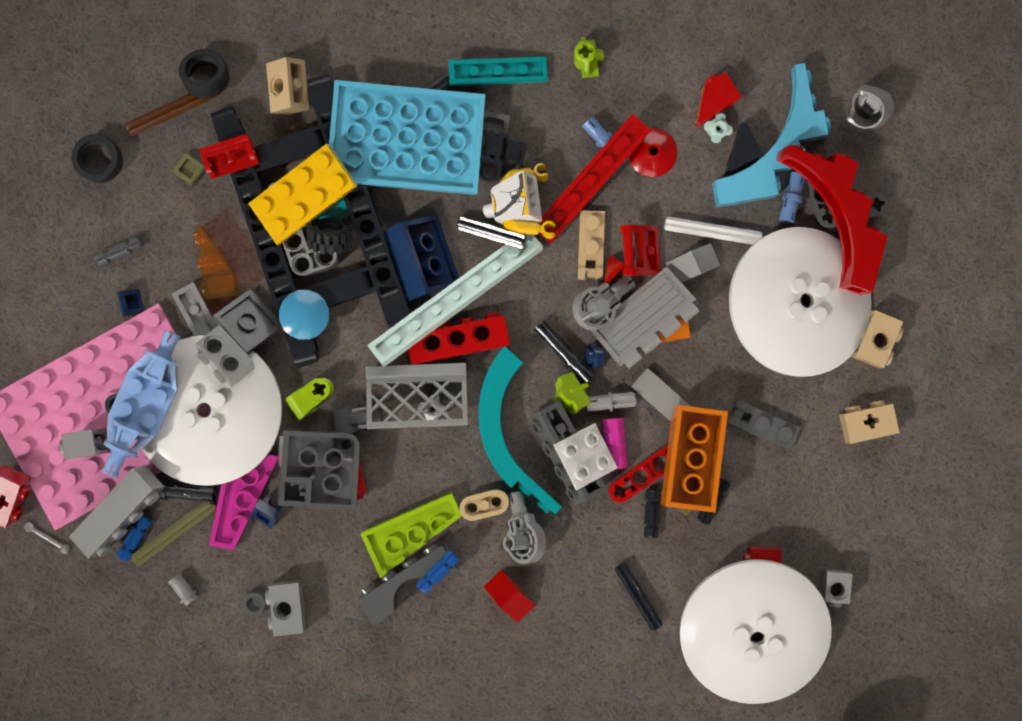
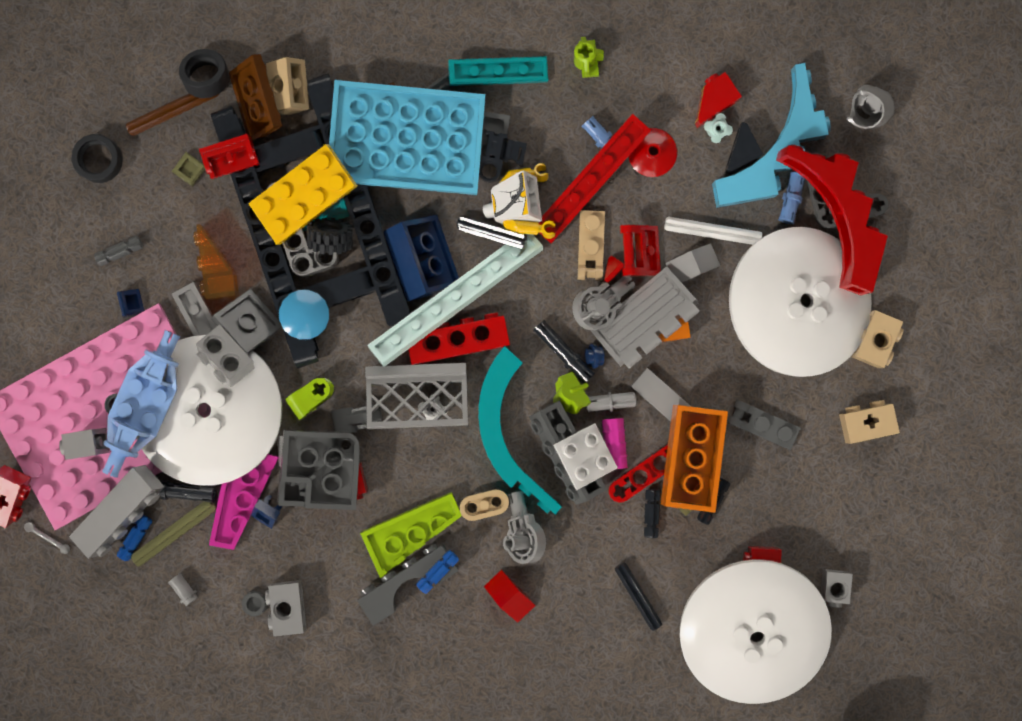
none -> reddish brown plate [229,54,282,143]

